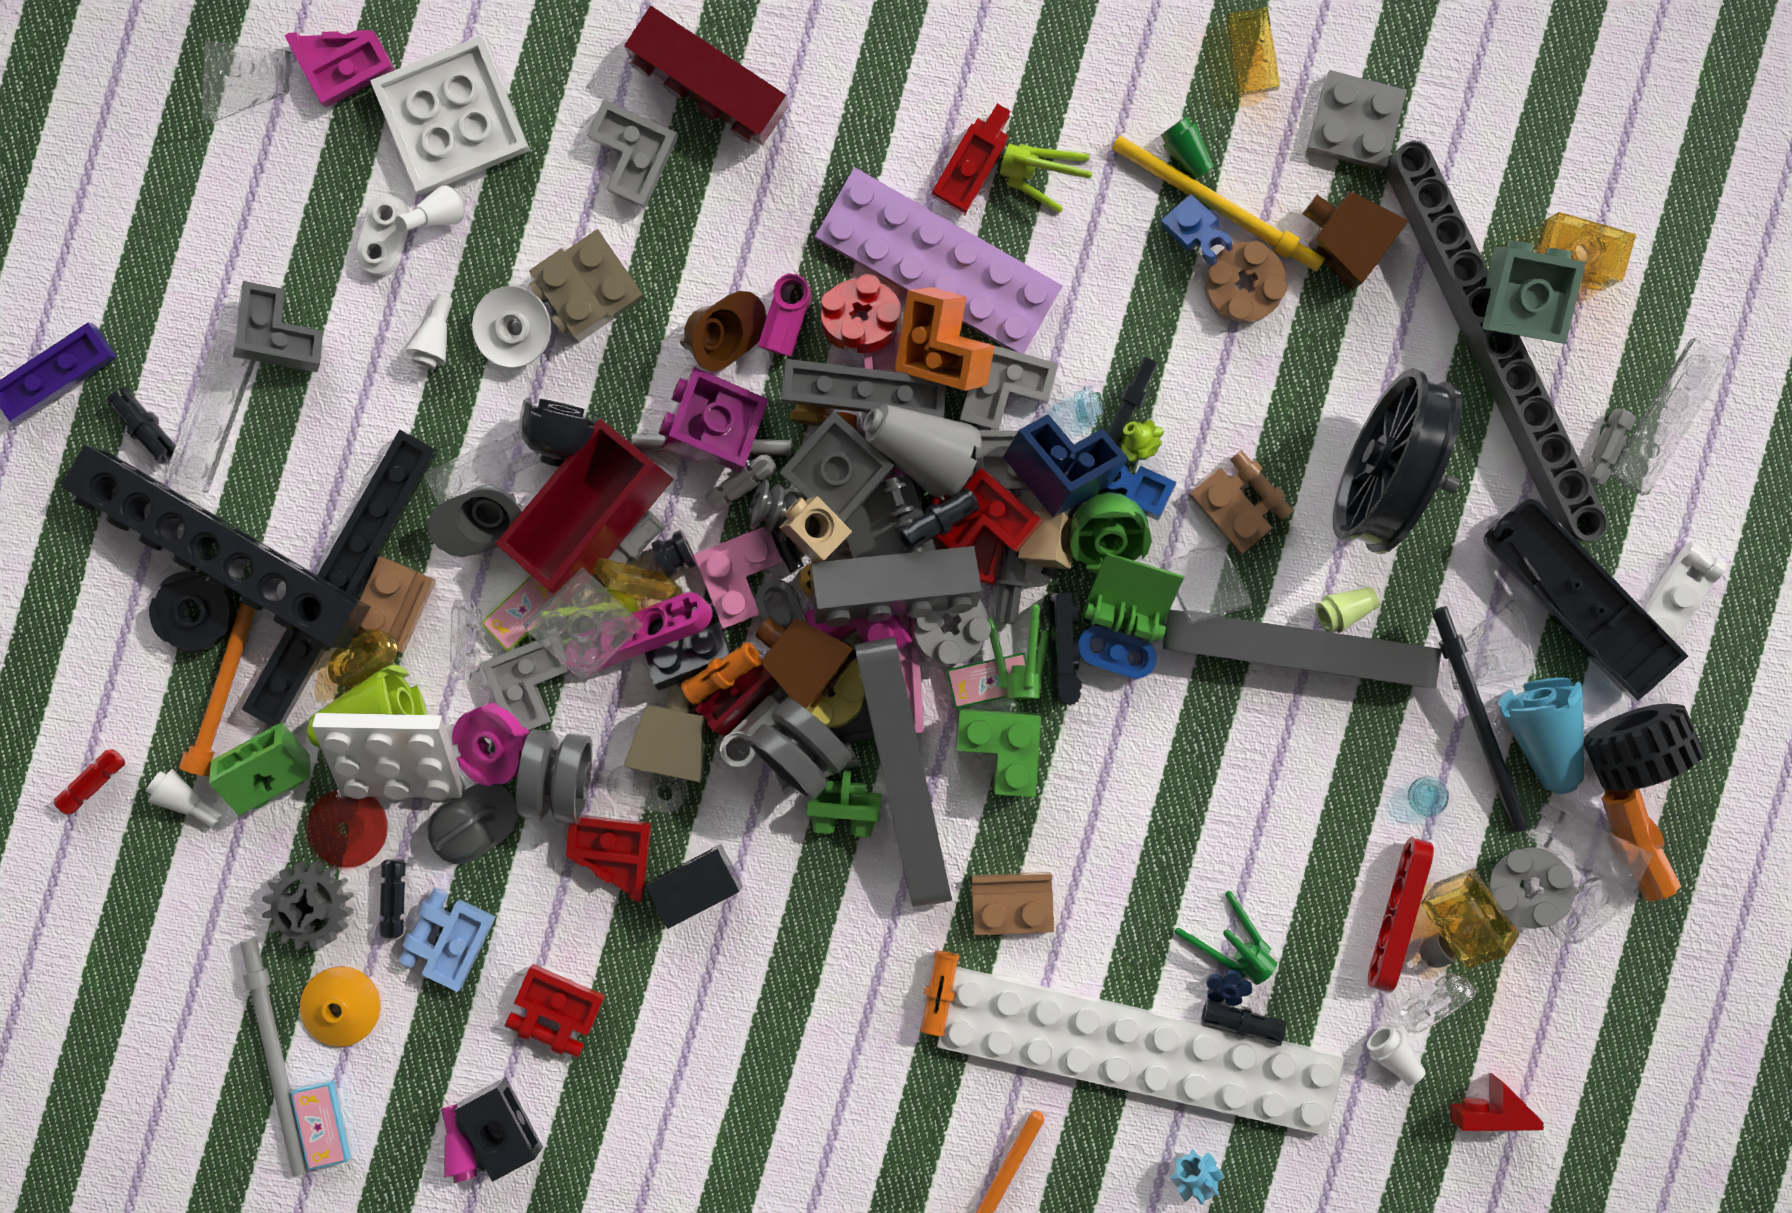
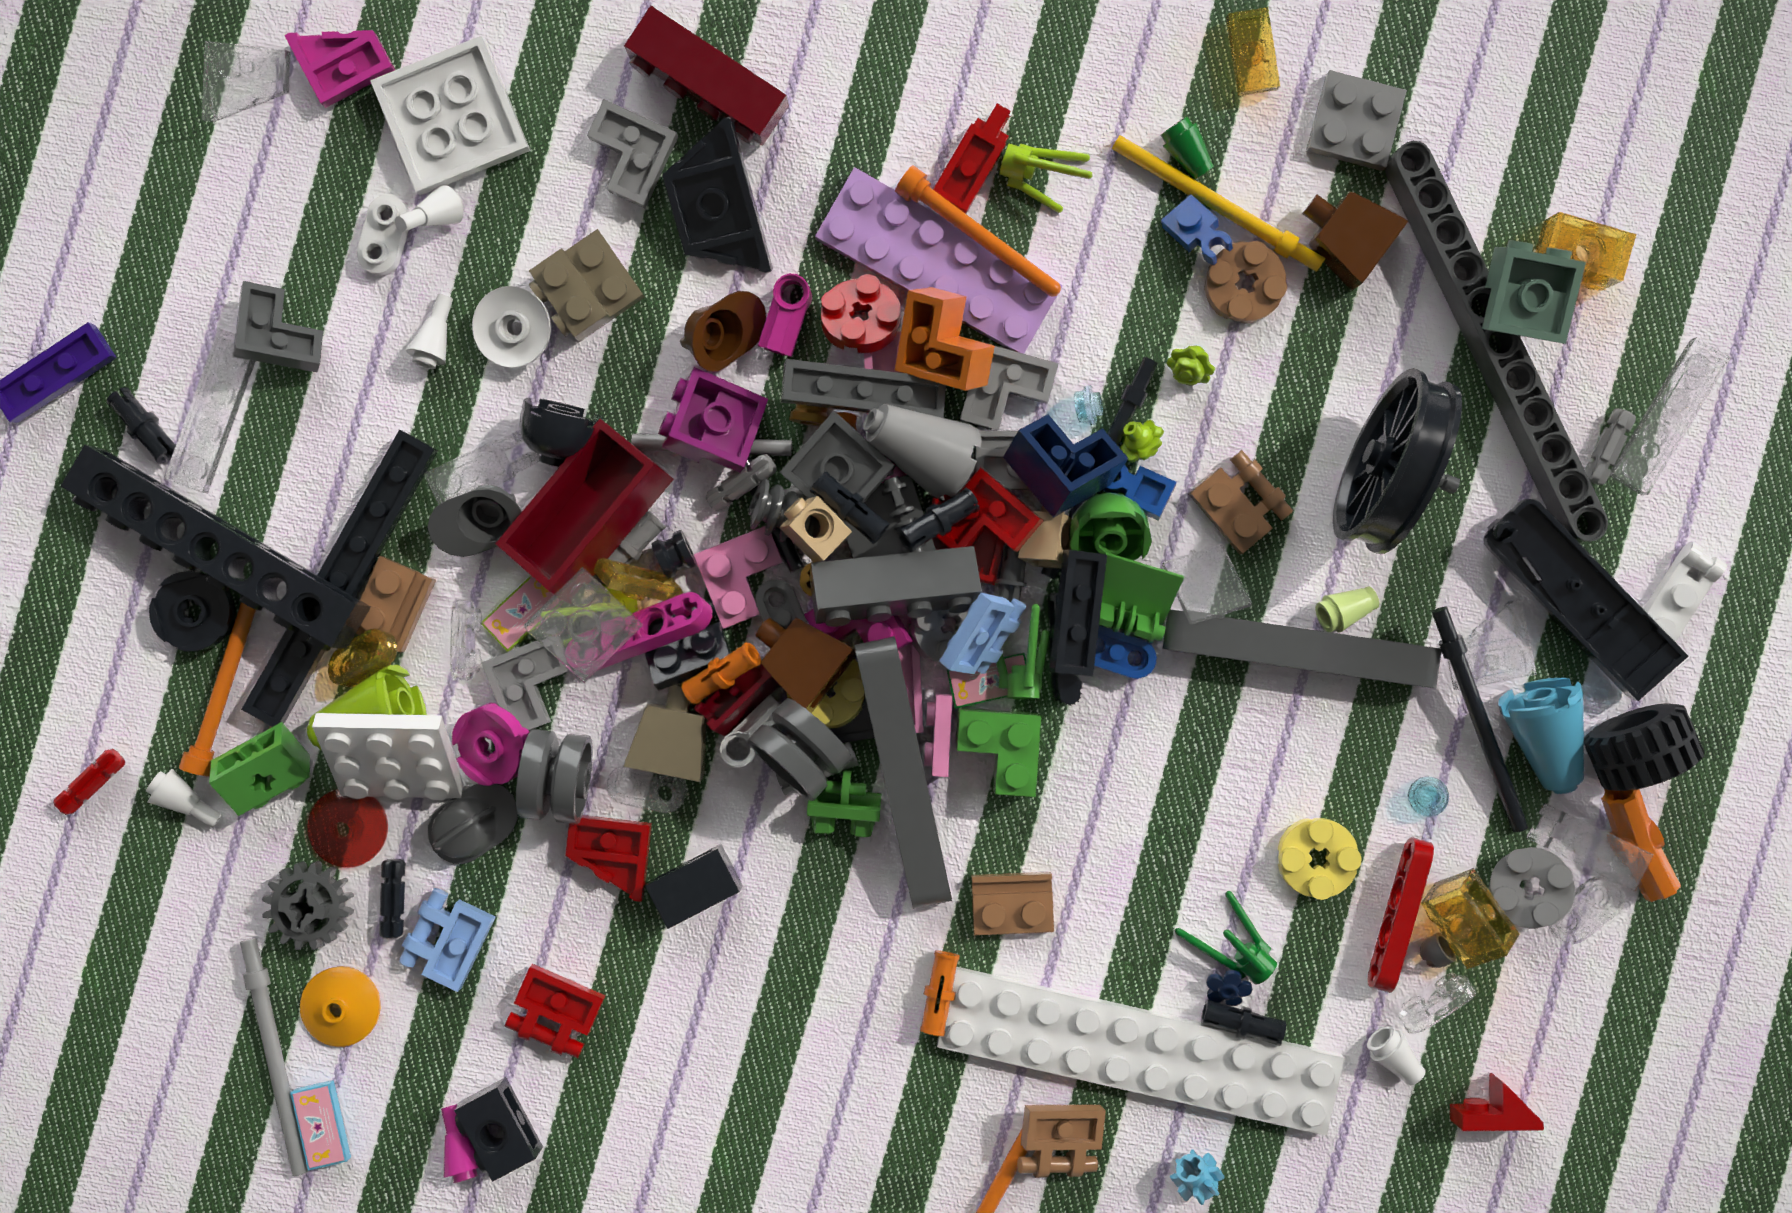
none -> black wing [662,116,773,273]
none -> black pin [810,471,890,544]
none -> orange piece [895,165,1061,297]
none -> bright pink plate [924,693,952,777]
none -> light blue plate [939,593,1026,674]
none -> medium nougat plate [1017,1105,1106,1178]
none -> black plate [1049,549,1107,677]
none -> lime plant [1166,345,1215,386]
none -> light yellow plate [1278,818,1362,900]

